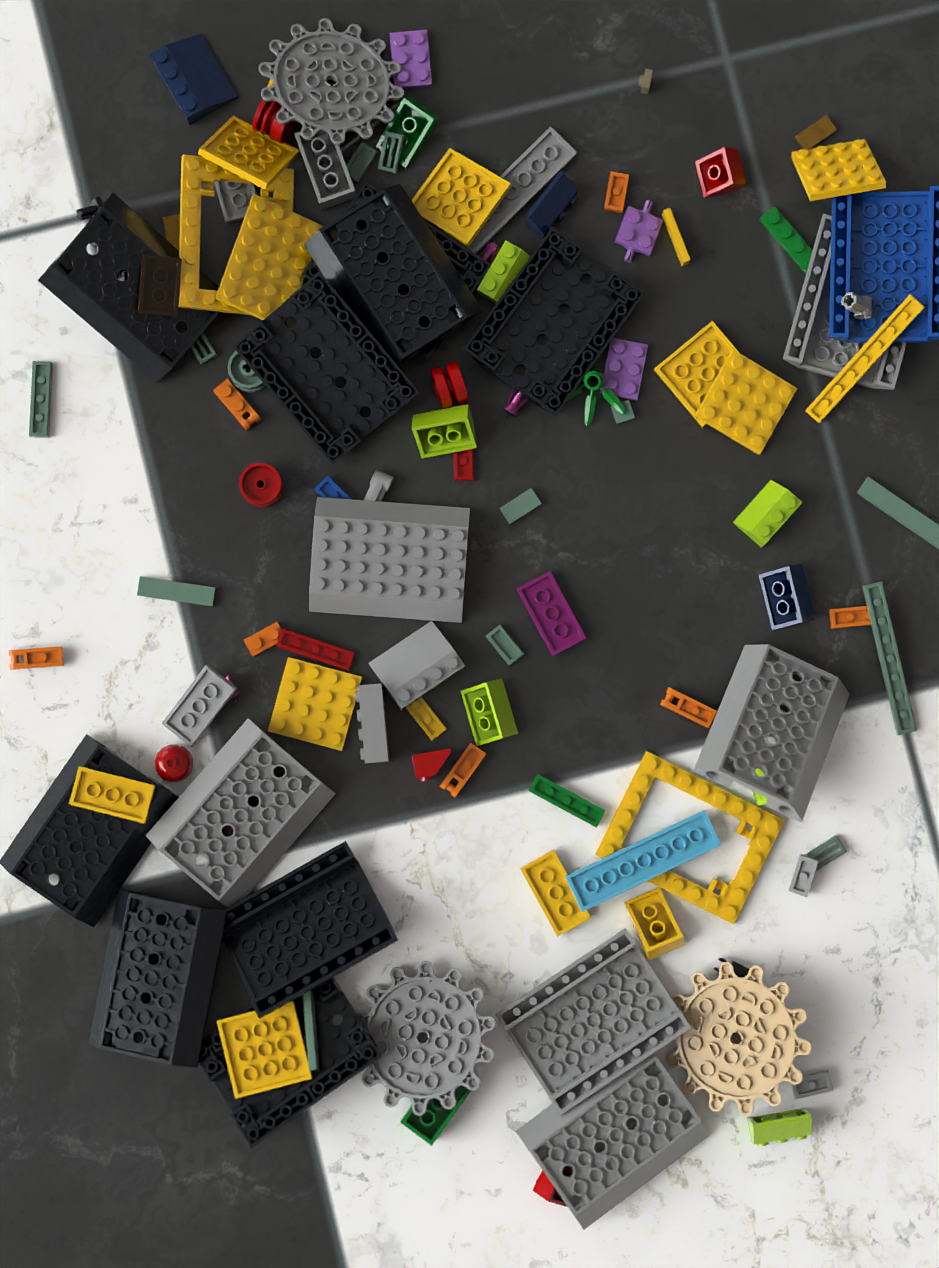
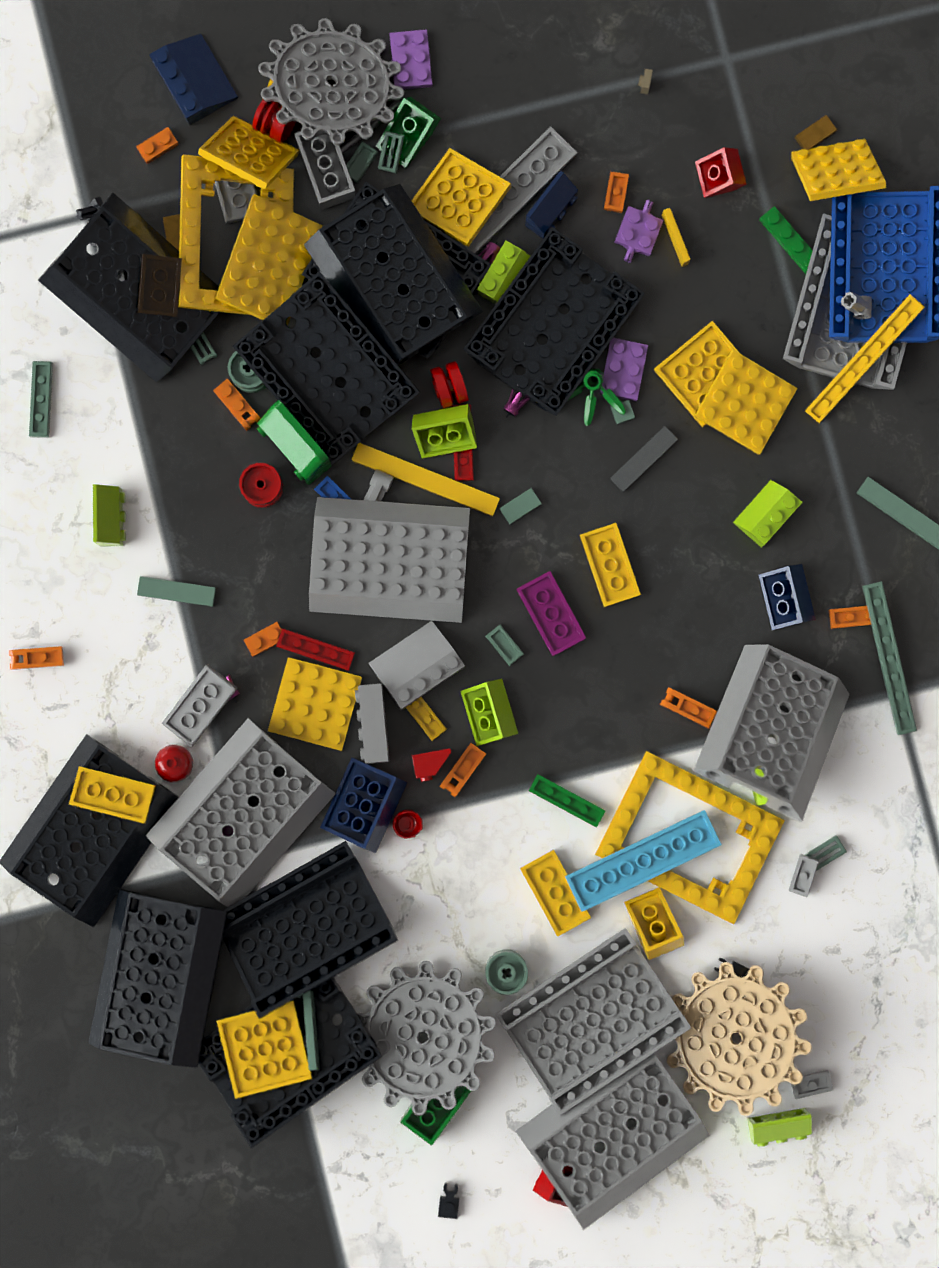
none -> lime slope [93,484,126,547]
none -> orange plate [136,127,179,164]
none -> windscreen [257,400,332,485]
none -> dark blue slope [320,757,408,853]
none -> yellow tile [352,443,500,517]
none -> red hair [392,809,423,839]
none -> black plate [438,1182,459,1219]
none -> sand green wheel [485,949,528,995]
none -> yellow plate [580,523,641,607]
none -> dark grey tile [610,426,678,492]

